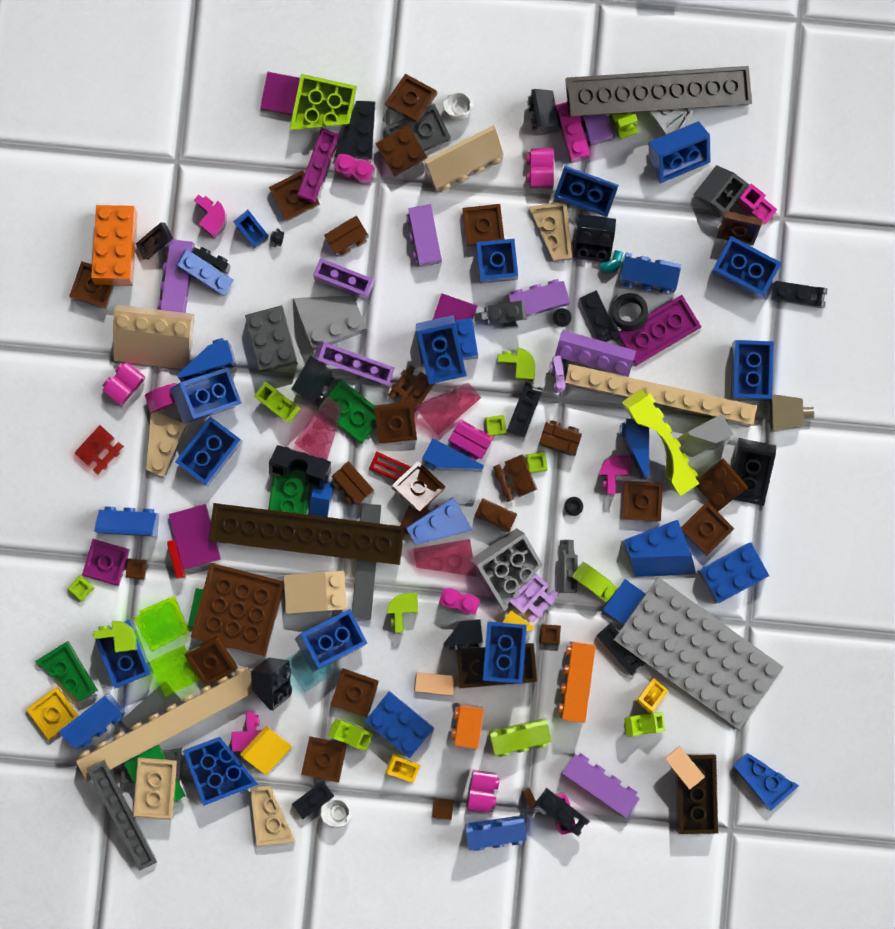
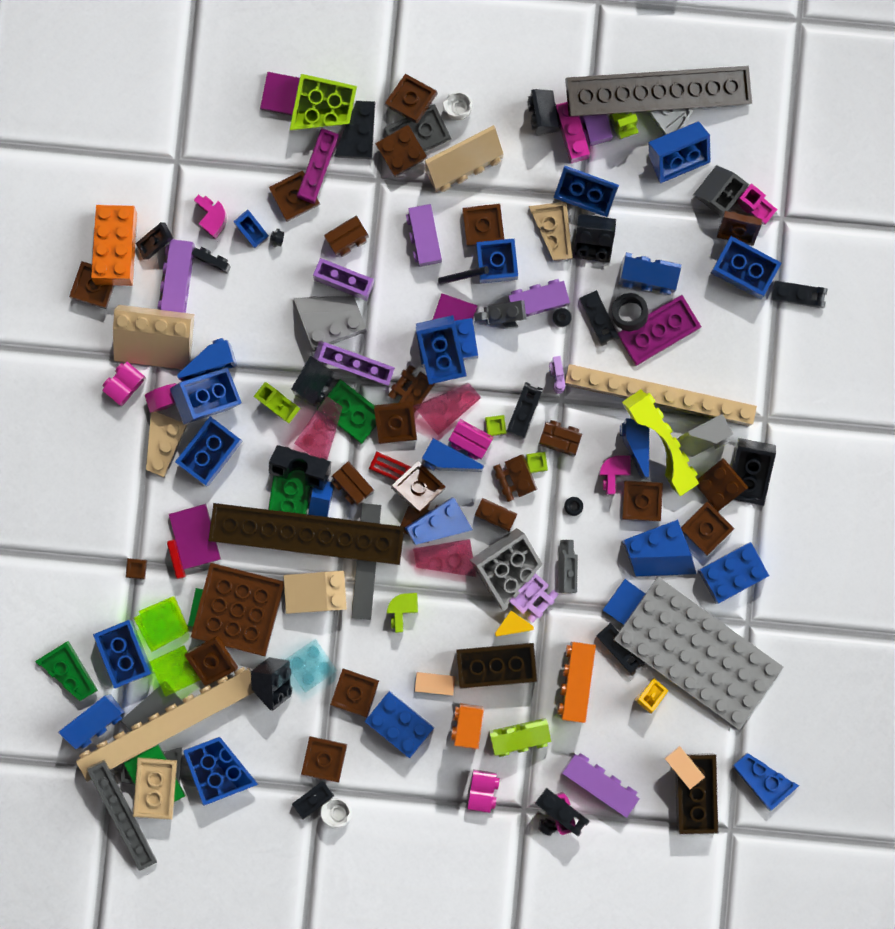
yellow tile [26,686,79,741] -> none
lime tile [67,575,95,602] -> none
clear red plate [74,425,124,475] -> none
magenta tile [82,539,130,586] -> none
lime brick [93,621,138,652] -> none
blue slope [94,506,159,537] -> none
plate [175,249,234,297] -> none
dark pink brick [231,711,262,752] -> none
yellow tile [240,725,292,775] -> none
dark grey brick [245,305,298,373] -> none
tan wing [250,785,296,846] -> none
blue brick [294,609,368,673] -> none
lime brick [328,718,374,751] -> none
dark pink brick [334,154,375,185] -> none
yellow slope [385,753,421,783] -> none
reddish brown tile [432,798,454,820] -> none
dark pink brick [439,588,480,614] -> none
black slope [444,619,483,650] -> none
blue wedge [465,815,527,851] -> none
blue brick [483,621,527,684] -> none
lime brick [497,348,536,381] -> none
reddish brown tile [522,787,537,809] -> none
dark pink brick [527,148,554,189] -> none
reddish brown tile [540,624,561,645] -> none
medium lavender brick [555,330,636,377] -> none
lime brick [571,562,618,603] -> none
teal arm [600,250,623,274] -> none
lime brick [624,712,666,737] -> none
blue brick [731,340,774,401] -> none
dark tan torso [769,394,814,432] -> none
none -> black bar [438,266,489,285]
none -> black plate [538,818,557,836]

